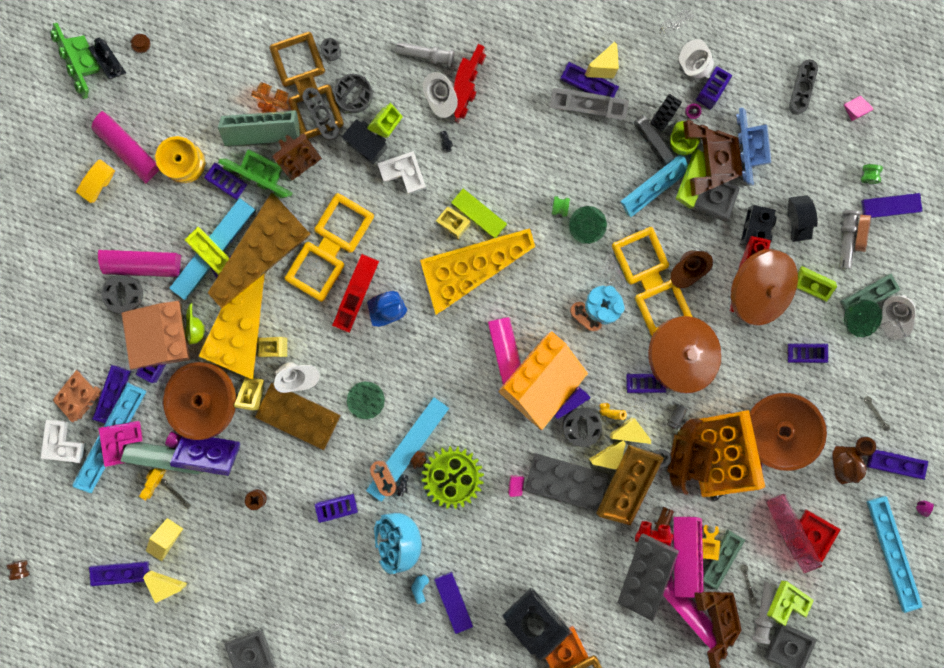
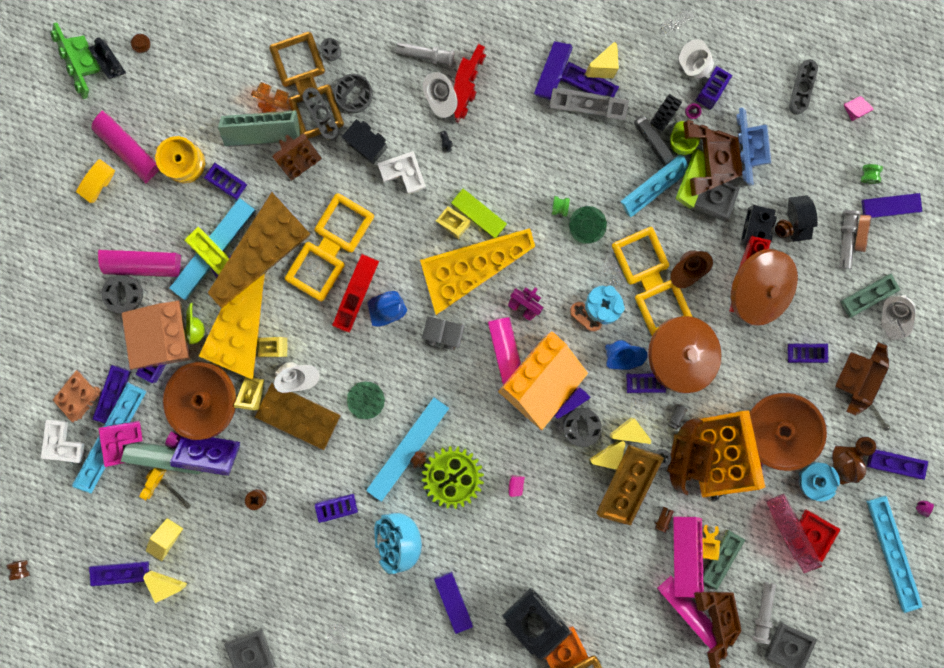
bright green bracket [218,150,293,198] -> none
lime slope [367,102,403,138] -> none
nougat beam [370,460,397,496] -> none
black piece [396,475,409,497] -> none
medium azure arm [411,575,429,604] -> none
dark grey plate [524,453,609,511] -> none
yellow arm [599,403,627,420] -> none
dark grey plate [617,534,679,621] -> none
red hips [635,521,674,547] -> none
clear smoke hinge [740,564,757,604] -> none
lime plate [767,580,814,626] -> none
lime slope [797,266,837,302] -> none
clear green tile [843,299,882,337] -> none
none -> dark grey brick [422,316,465,351]
none -> magenta hips [508,287,544,321]
none -> dark purple tile [534,41,573,100]
none -> blue piece [605,340,648,370]
none -> reddish brown plate [775,219,794,238]
none -> medium azure plate [799,462,840,501]
none -> reddish brown plate [835,342,889,416]

